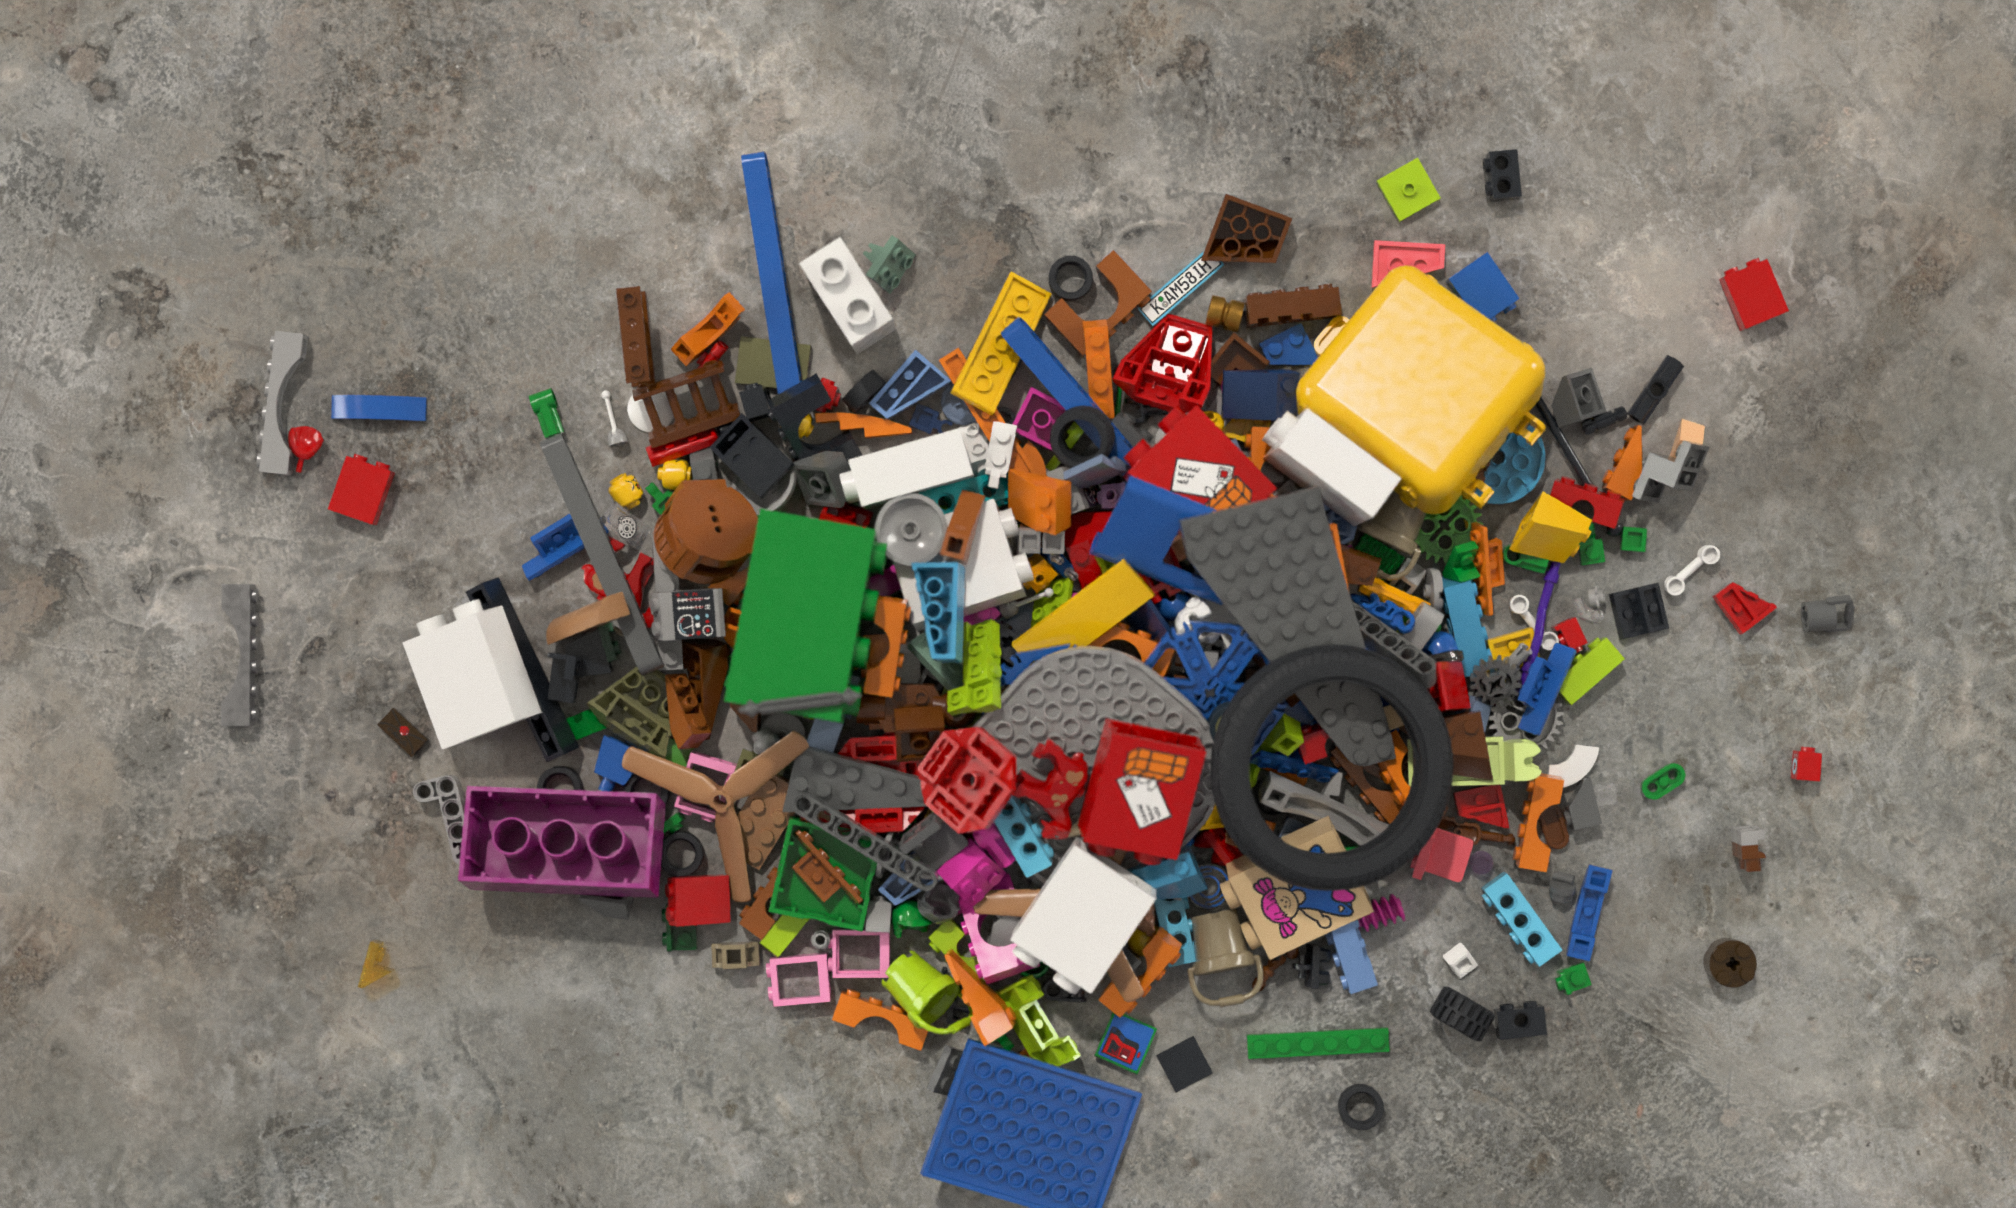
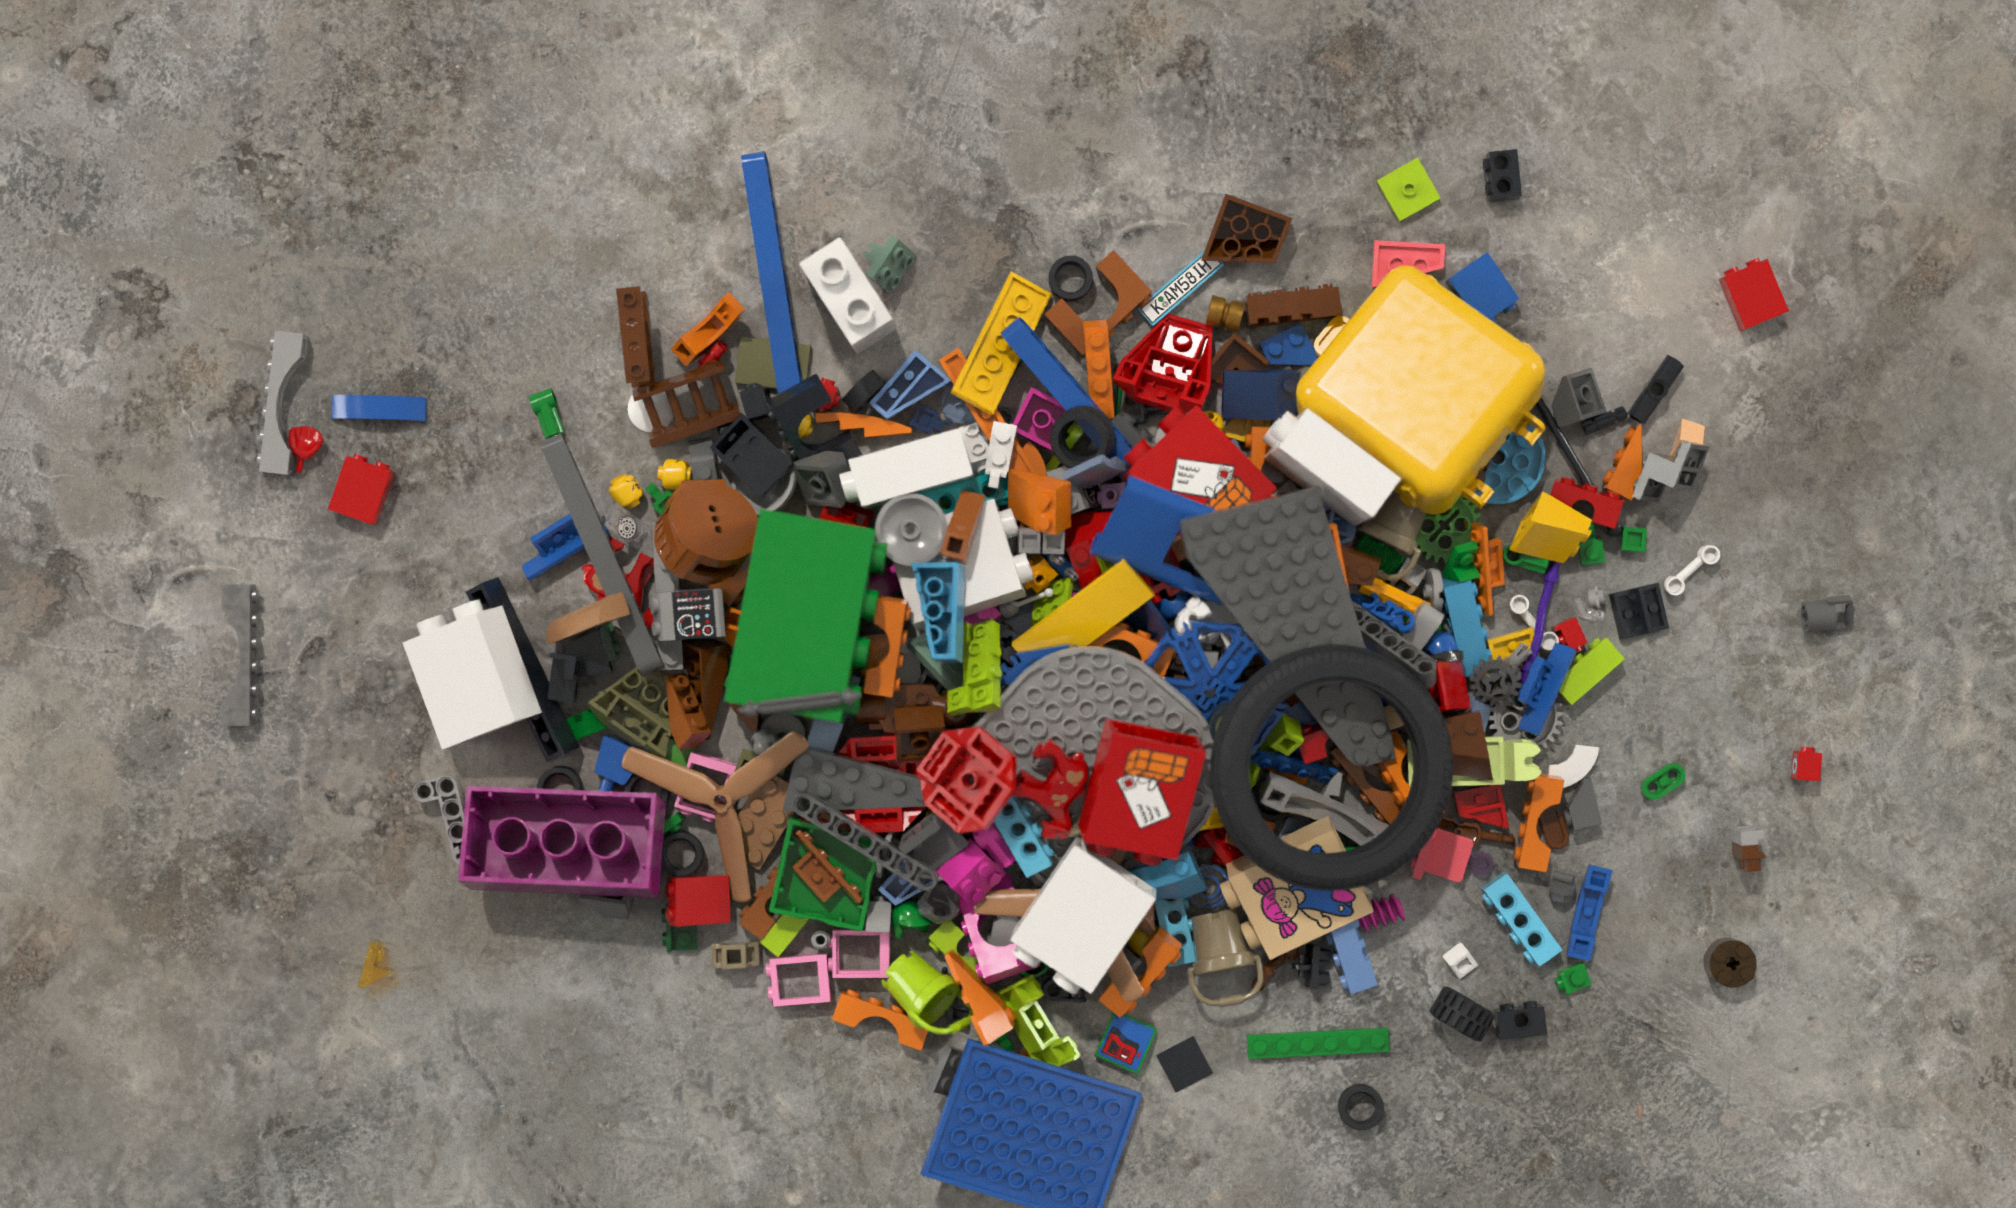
dark brown tile [377,707,429,757] -> none
hinge [601,390,628,447] -> none
red tile [646,428,718,467] -> none
red wing [1712,582,1777,634] -> none

